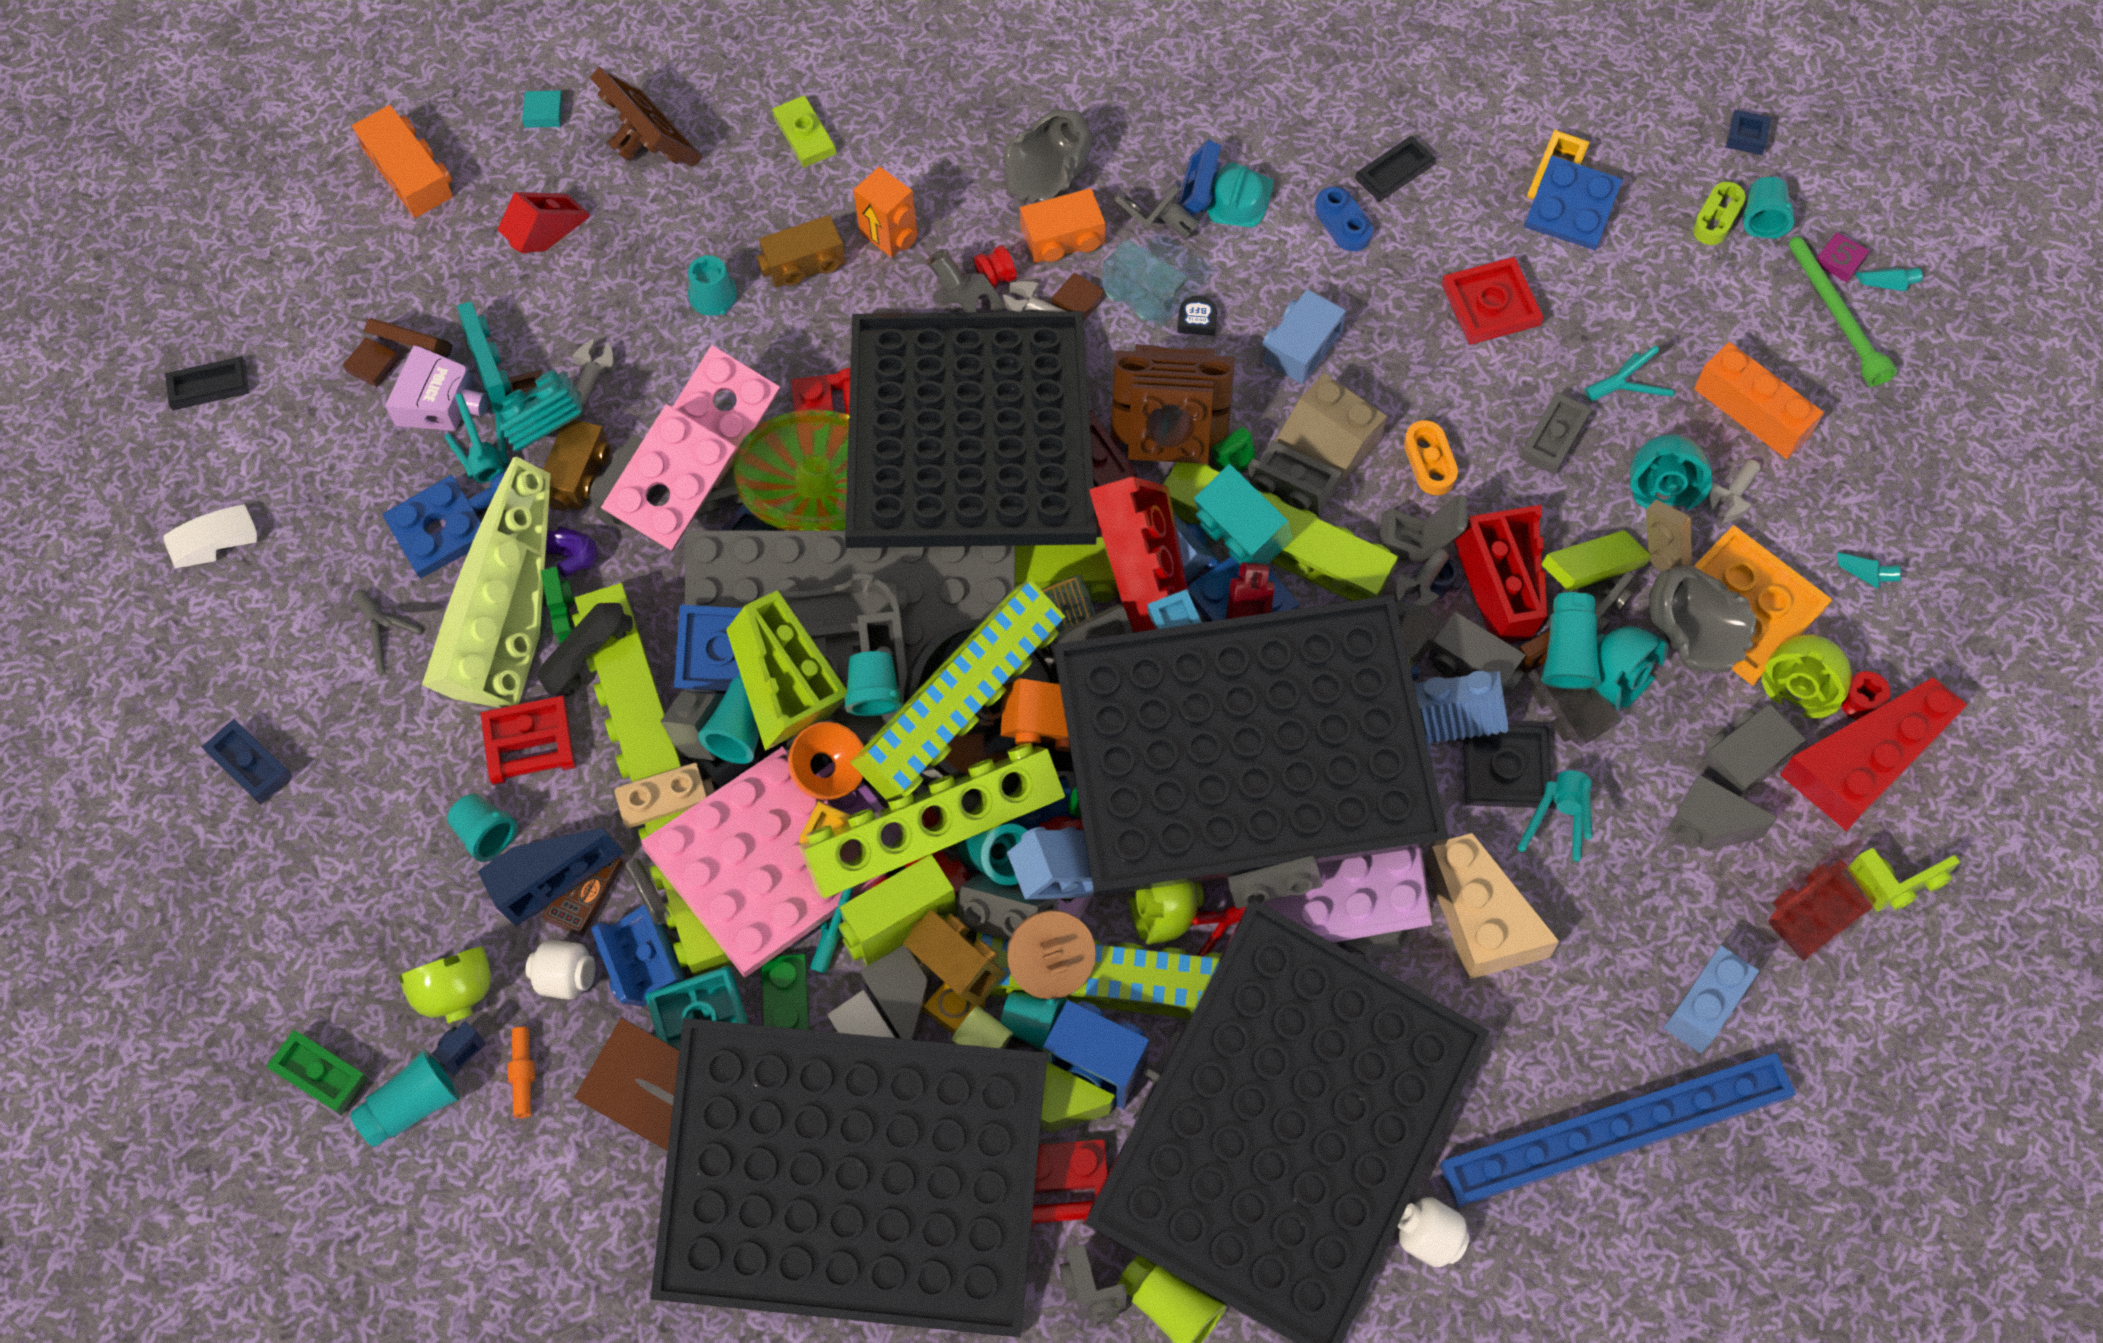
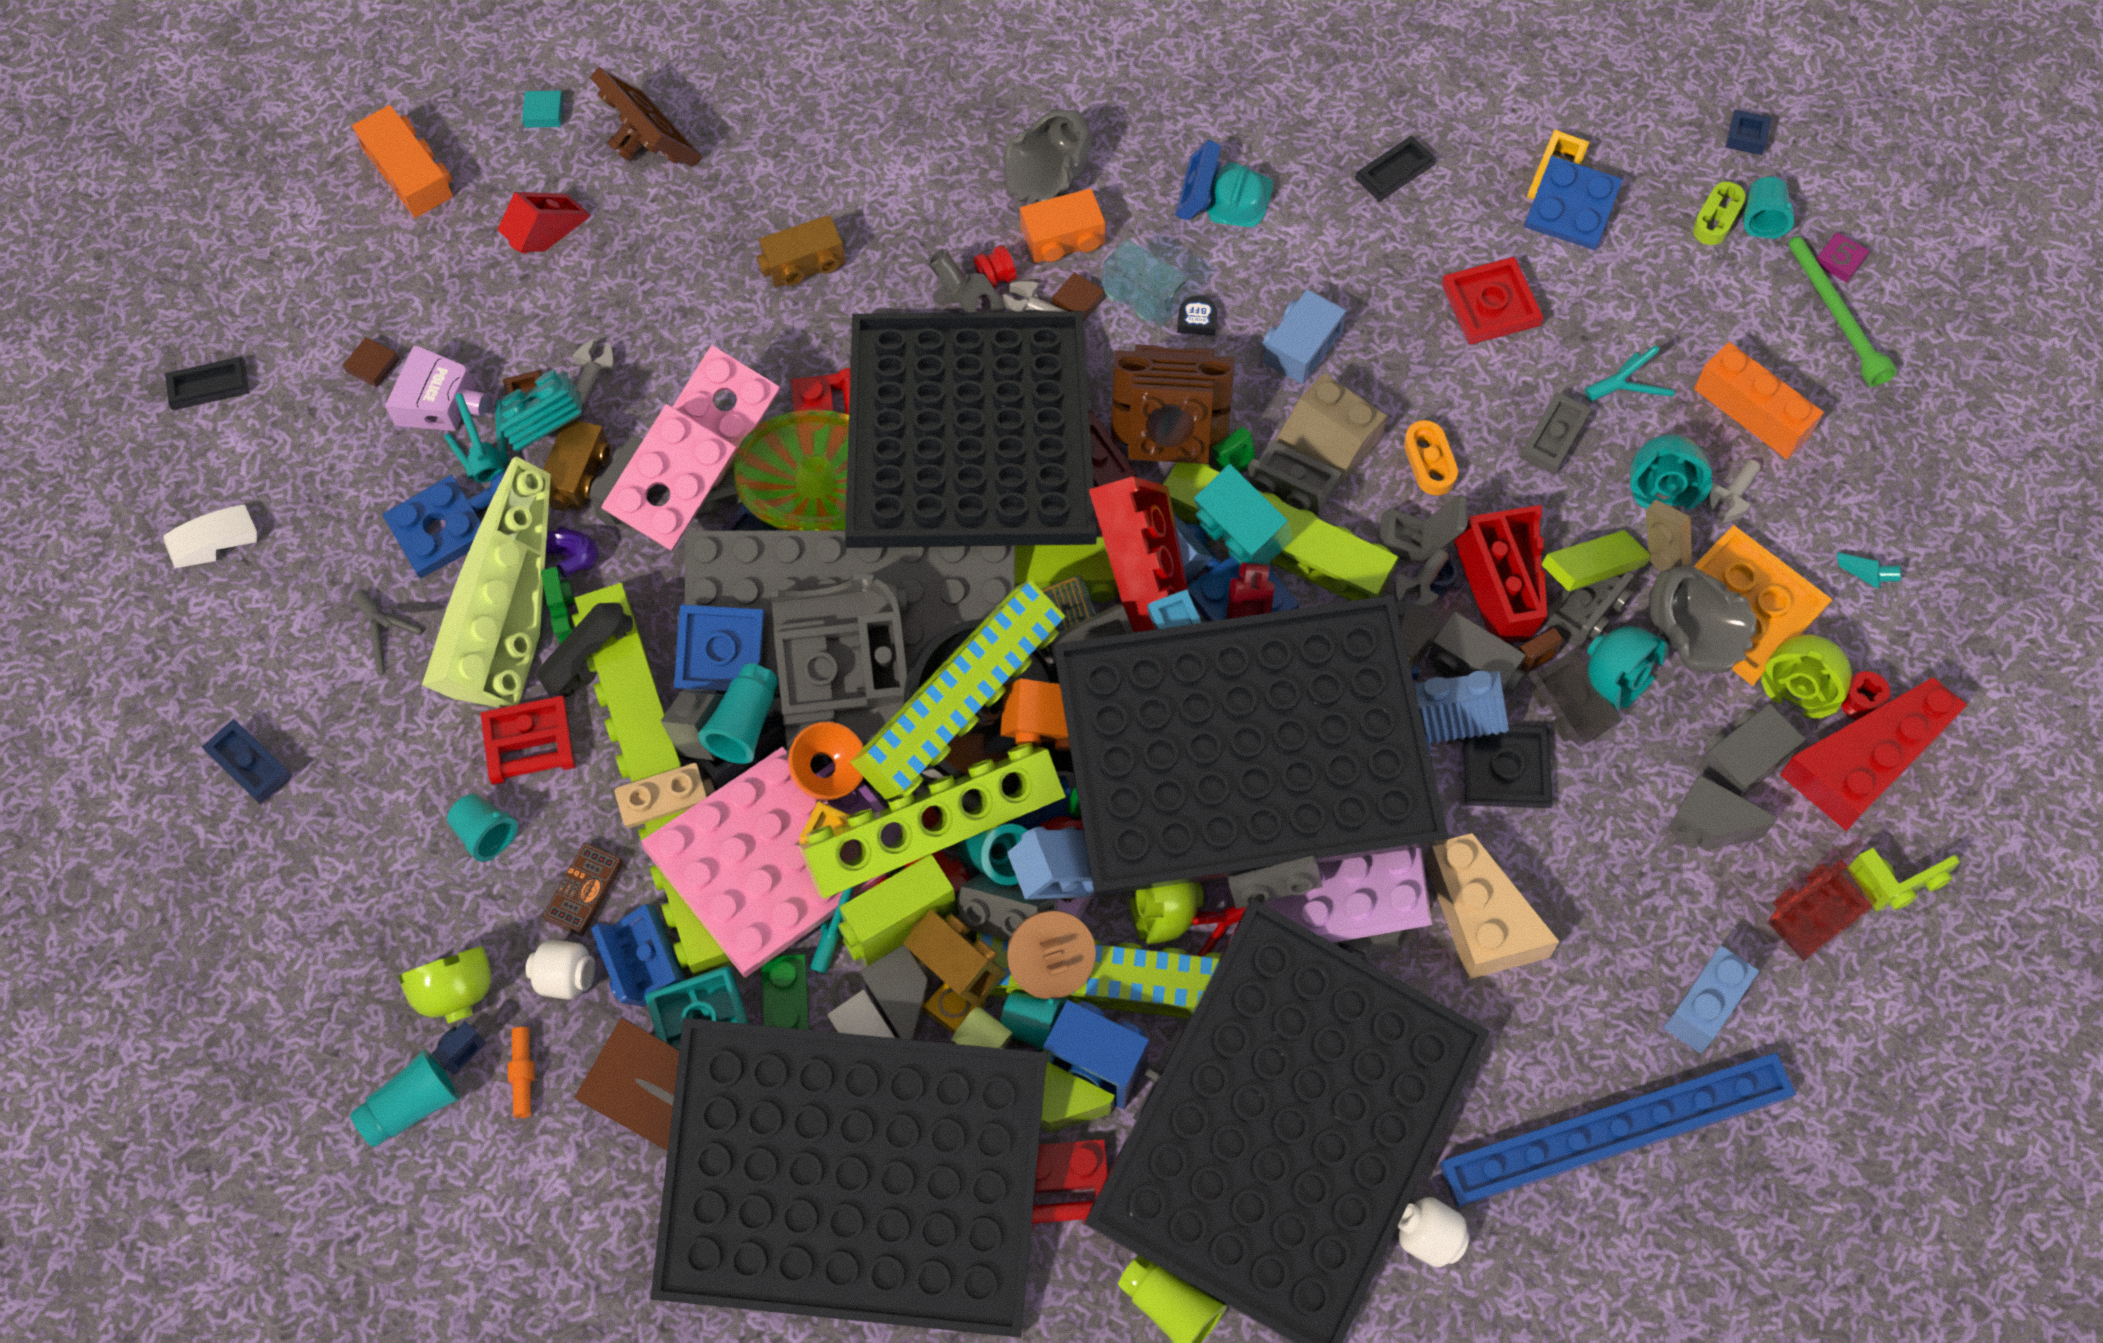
green plate [266,1030,369,1116] -> none
reddish brown tile [364,318,453,357] -> none
teal plate [457,301,512,413] -> none
dark blue slope [477,827,624,926] -> none
dark grey piece [624,859,670,925] -> none
teal piece [687,255,738,316] -> none
lime wedge [726,590,847,751] -> none
lime plate [772,95,836,168] -> none
teal piece [844,651,902,716] -> none
orange brick [853,166,918,258] -> none
dark grey bracket [1059,1244,1127,1325] -> none
dark grey bracket [1114,180,1200,240] -> none
blue plate [1315,187,1373,251] -> none
teal plant [1517,770,1593,862] -> none
teal plant [1541,592,1602,689] -> none
teal bar [1855,267,1923,291] -> none

